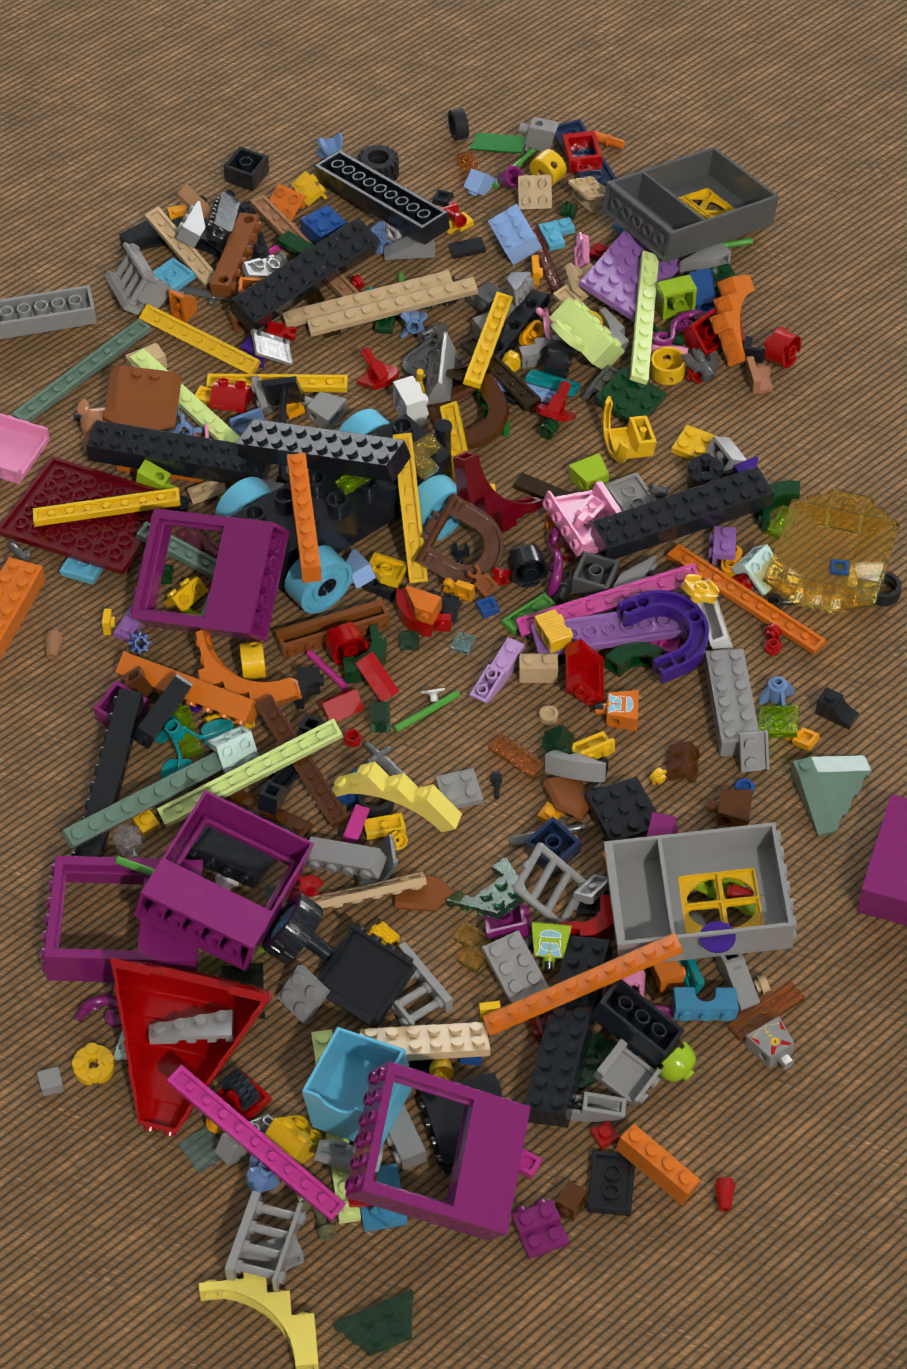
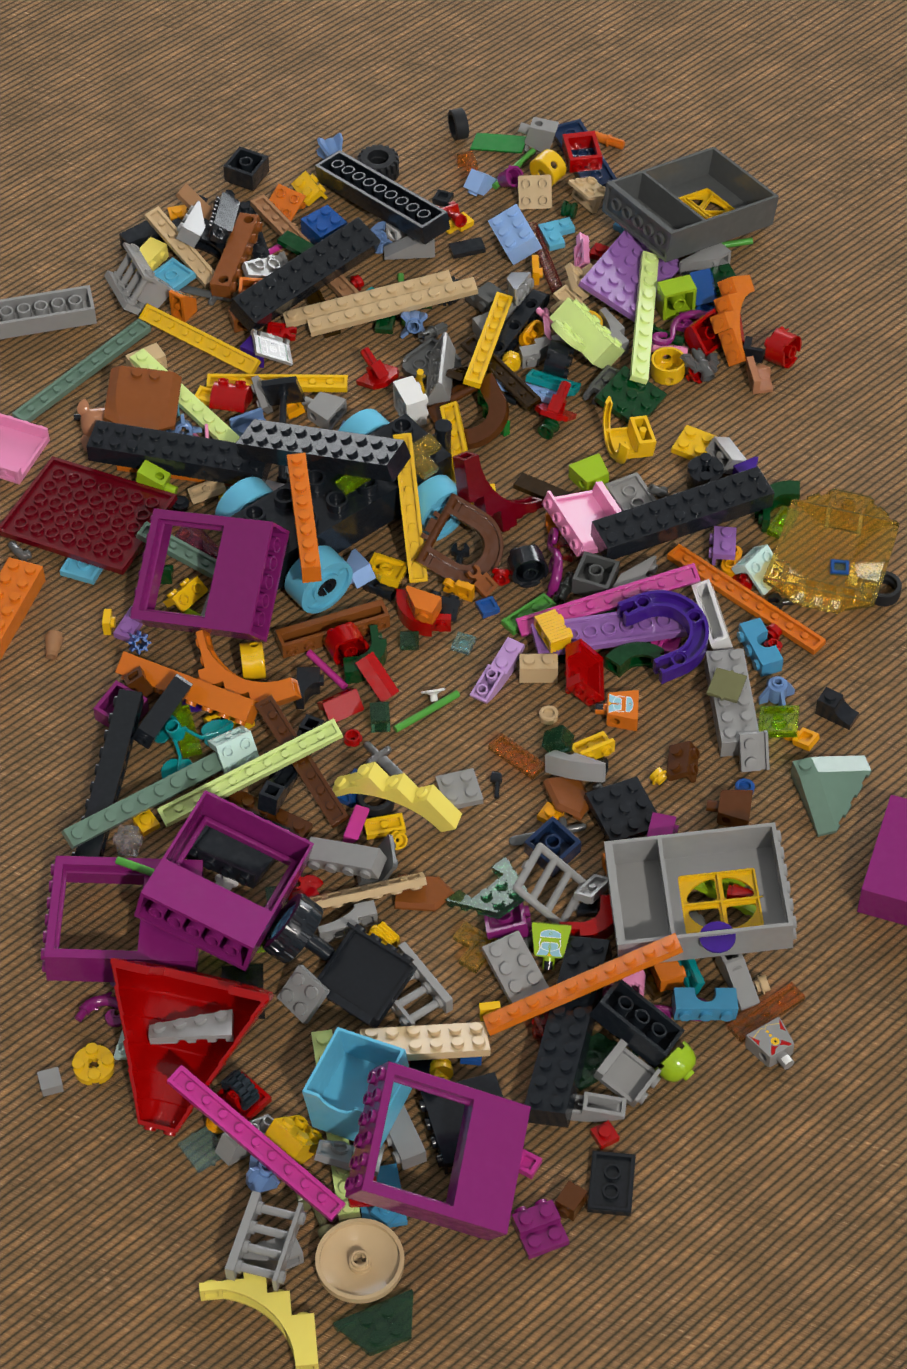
yellow plate [33,487,181,527] -> none
bright pink hinge [573,494,606,530] -> none
orange brick [616,1124,700,1205] -> none
yellow plate [681,574,719,604] -> none
red cone [714,1177,736,1212] -> none
none -> light yellow brick [131,237,169,271]
none -> tan dish [315,1218,405,1304]
none -> light grey slope [318,900,378,943]
none -> olive piece [706,667,747,703]
none -> dark azure arch [737,618,784,677]

